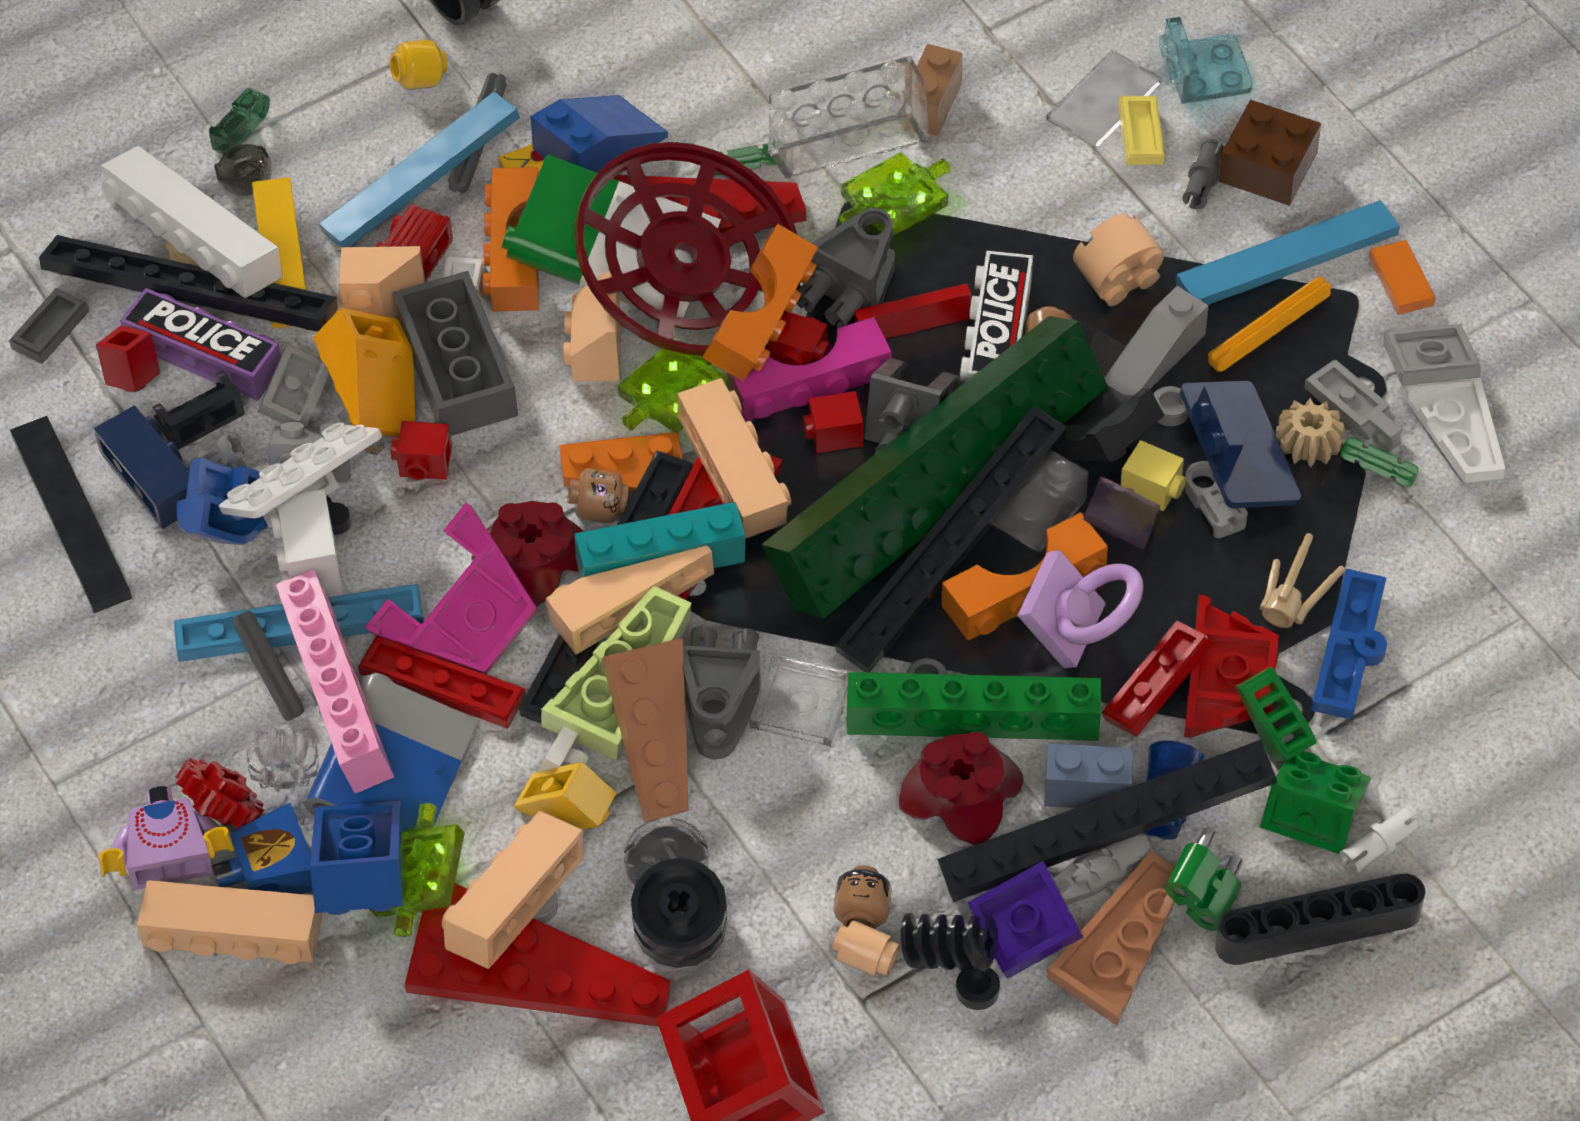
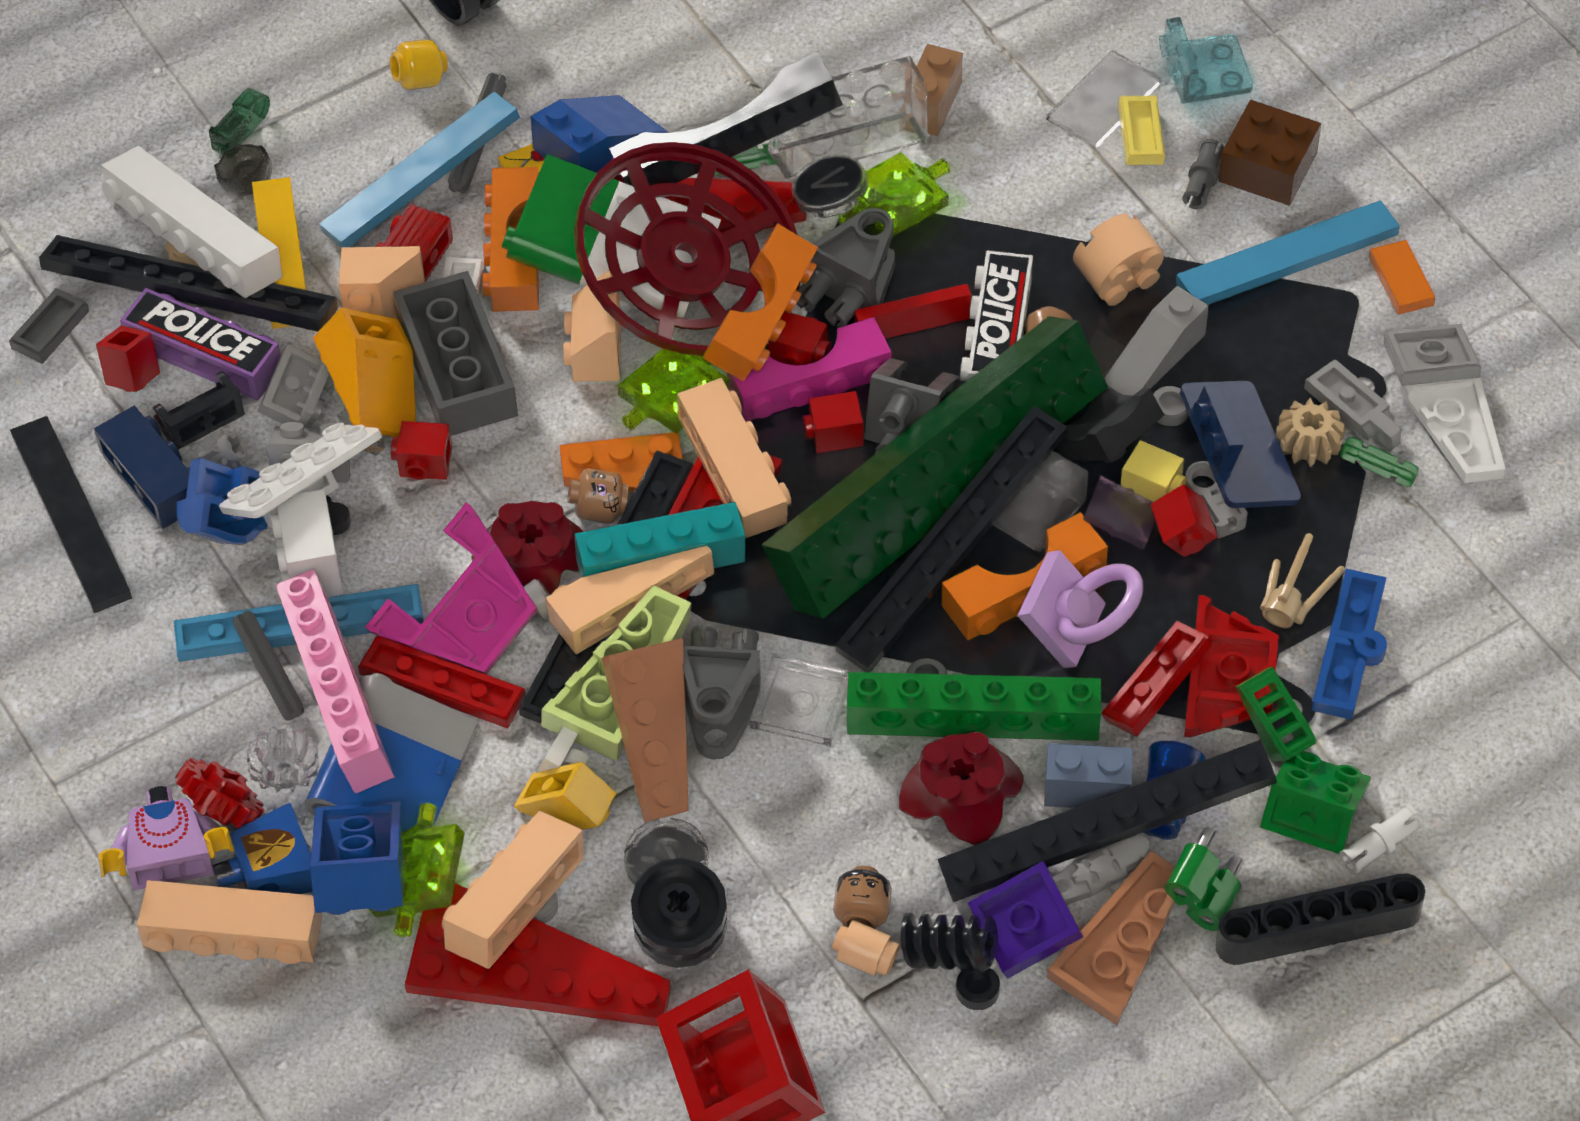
light orange axle [1208,276,1332,372] -> none
none -> light grey tile [524,579,550,621]
none -> black arch [609,51,843,186]
none -> tile [792,154,868,218]
none -> red brick [1150,484,1218,558]

